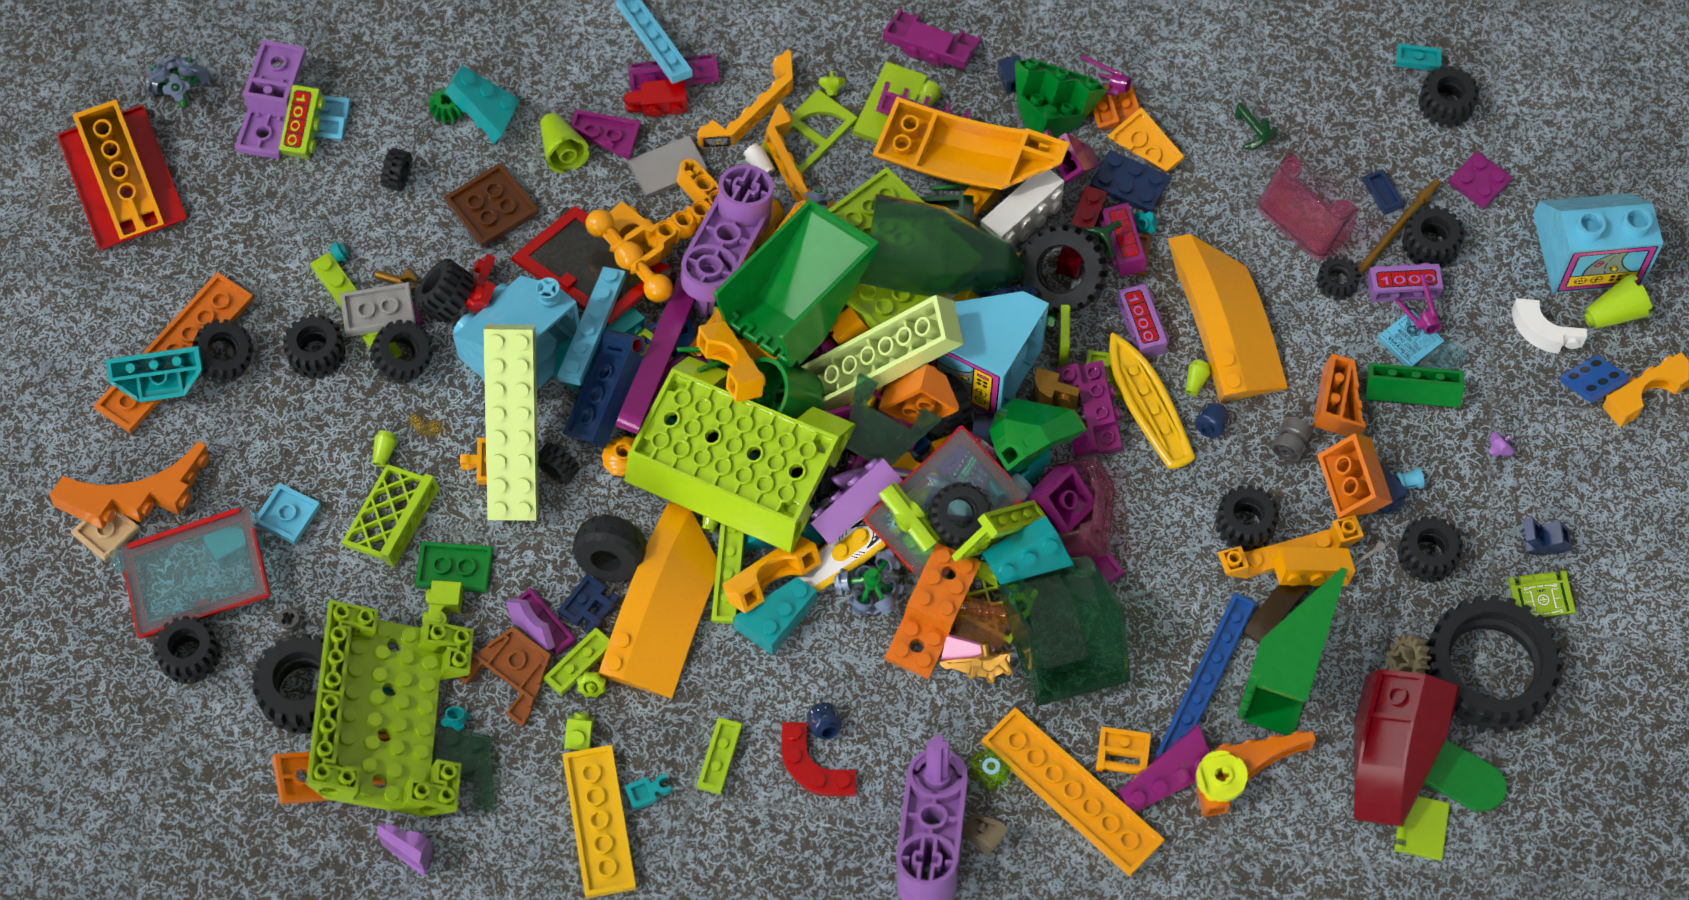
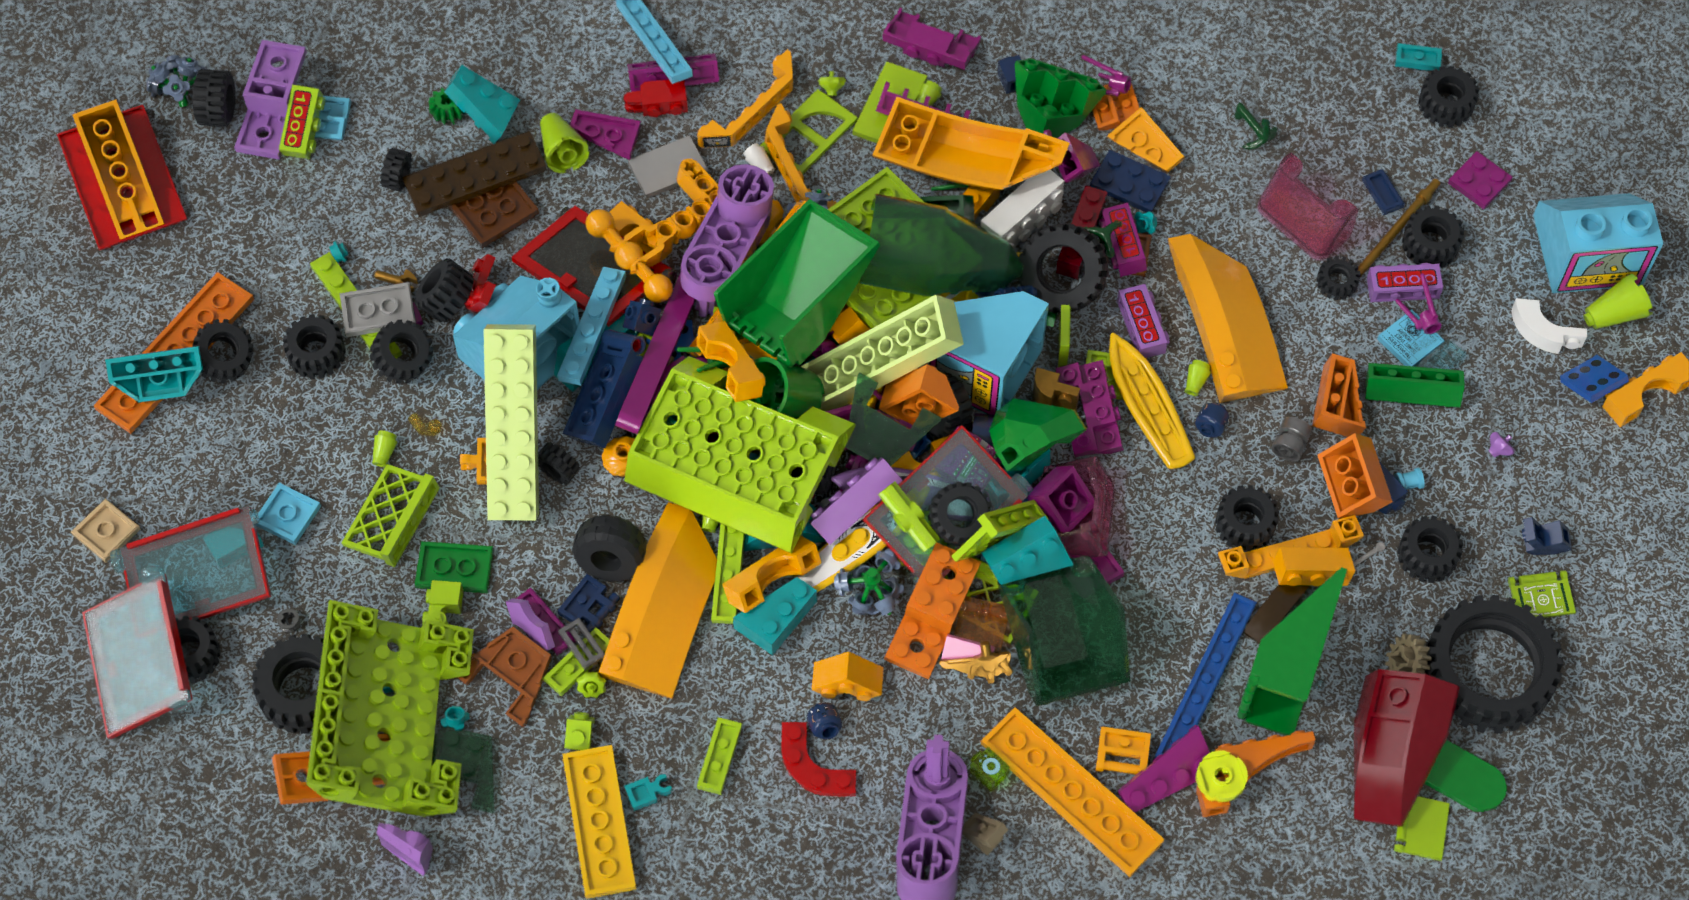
orange arch [49,441,209,529] -> none
none -> clear light blue door [82,566,193,739]
none -> black tyre [192,69,236,127]
none -> dark brown plate [402,131,547,217]
none -> flat silver tile [558,618,605,671]
none -> dark blue brick [623,298,661,336]
none -> light orange brick [812,651,884,701]

